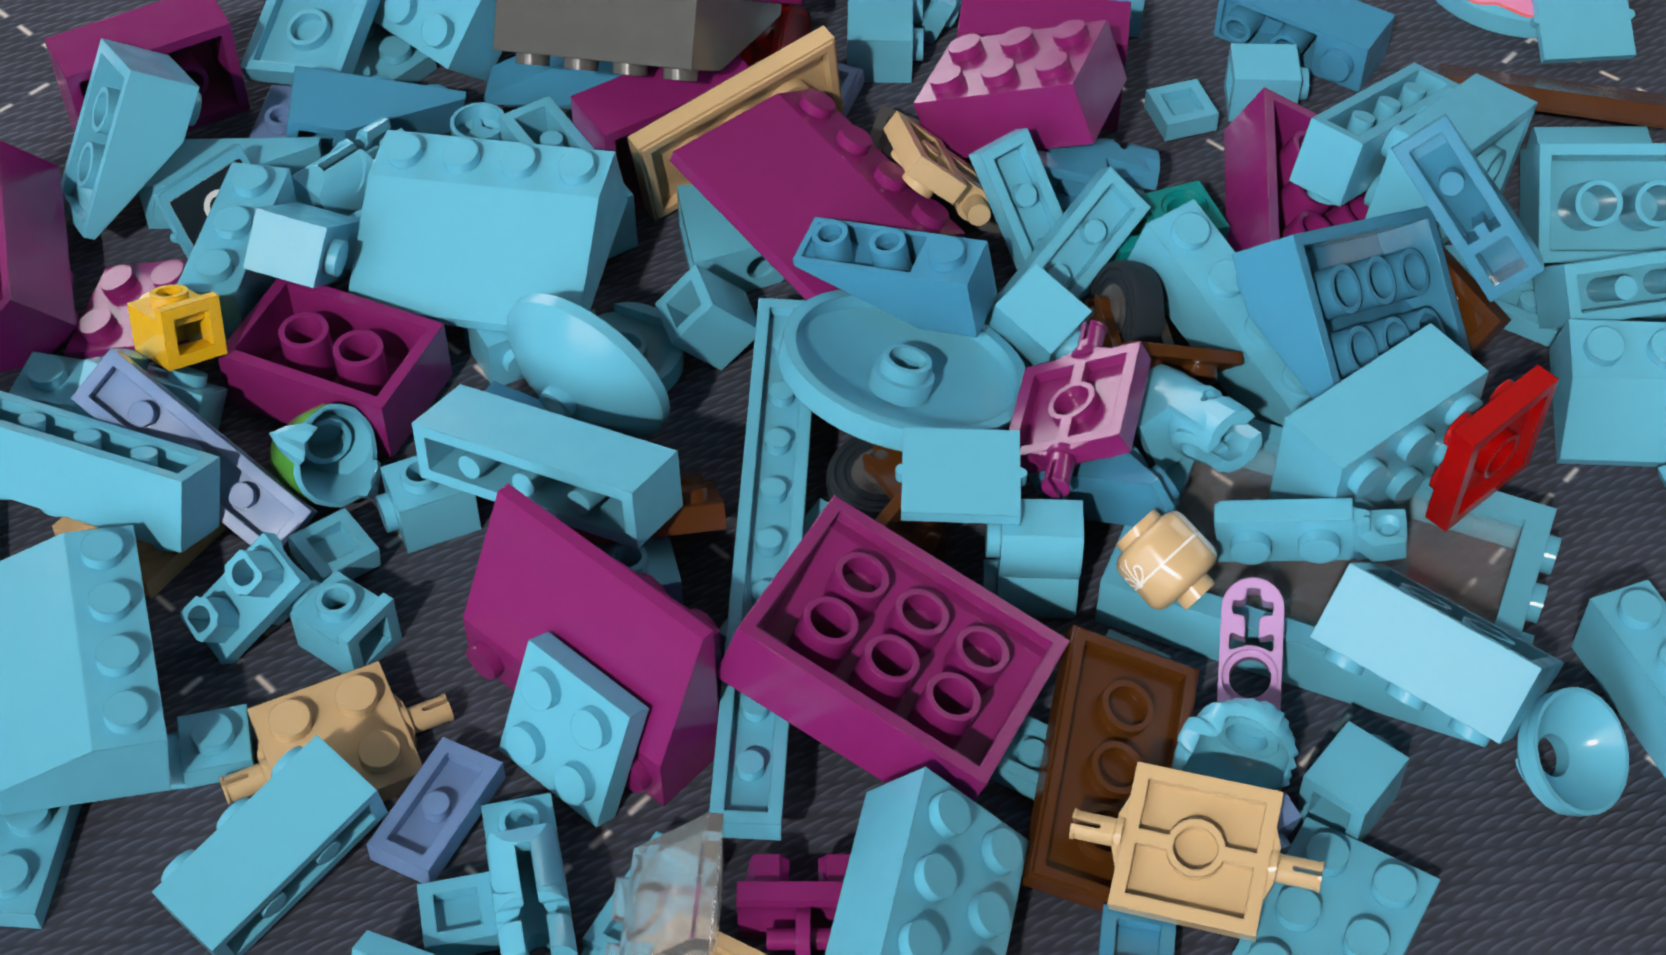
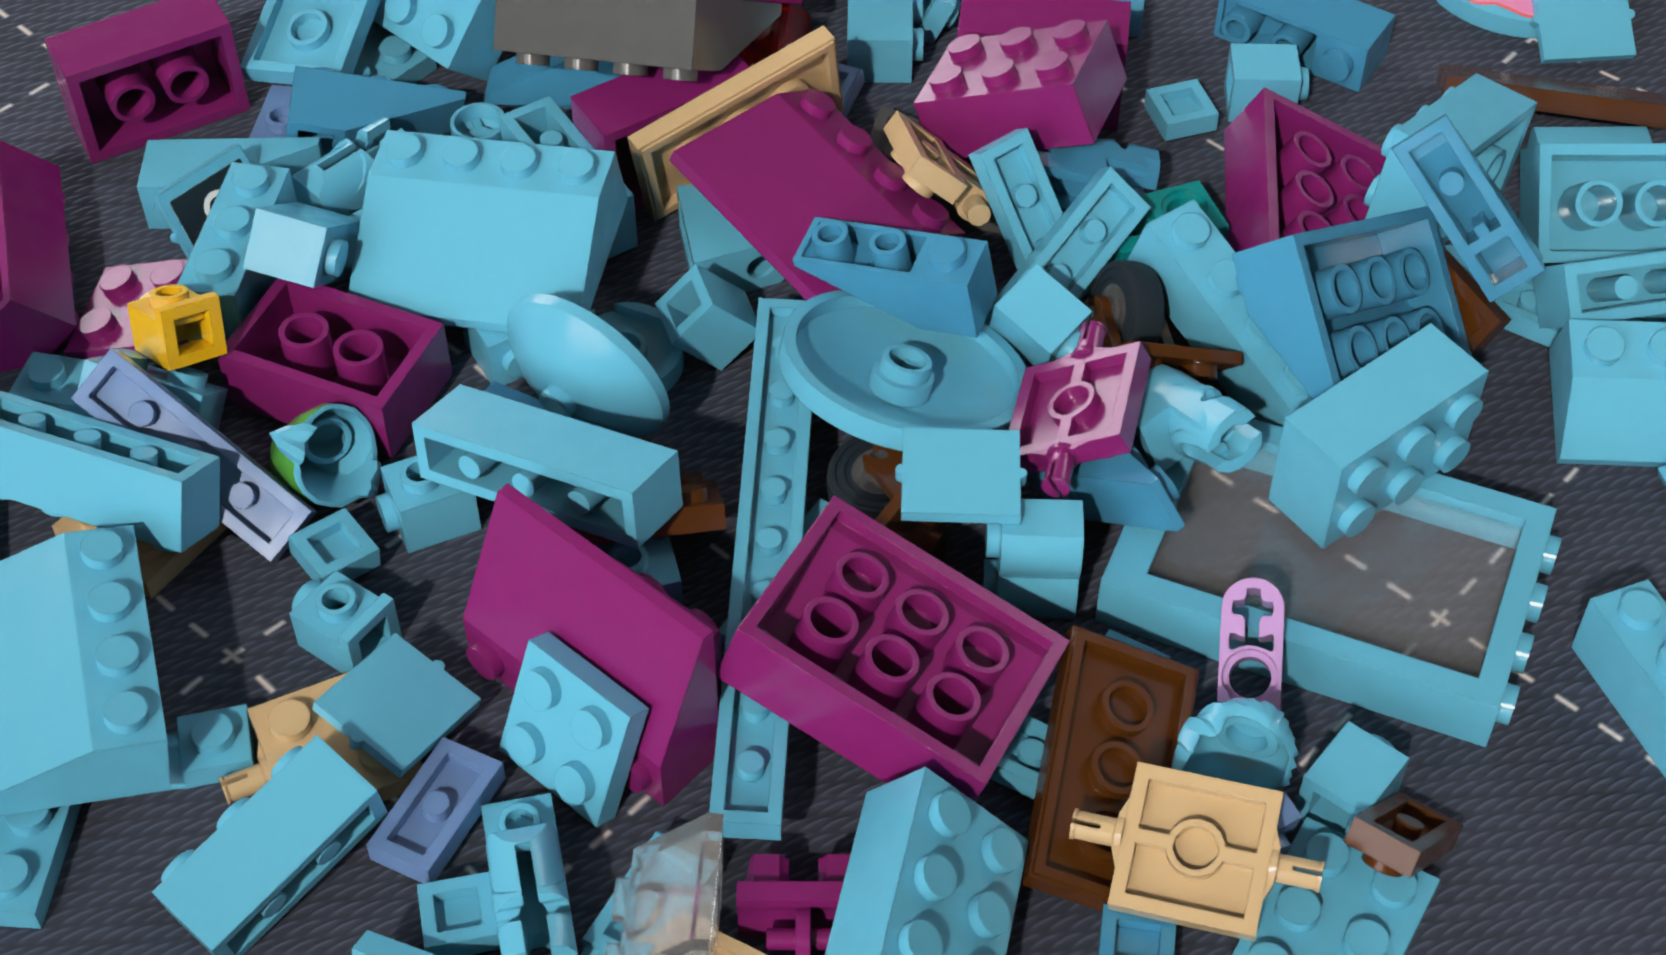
medium azure slope [61,38,202,240] -> none
medium azure hips [180,532,312,664] -> none
tan head [1116,509,1217,610] -> none
medium azure hinge [1214,498,1407,565] -> none
medium azure brick [1289,63,1460,207] -> none
medium azure slope [1310,563,1564,747] -> none
red plate [1425,365,1559,532] -> none
medium azure piece [1515,687,1629,817] -> none
none -> medium azure piece [312,633,481,778]
none -> plate [1343,791,1464,878]

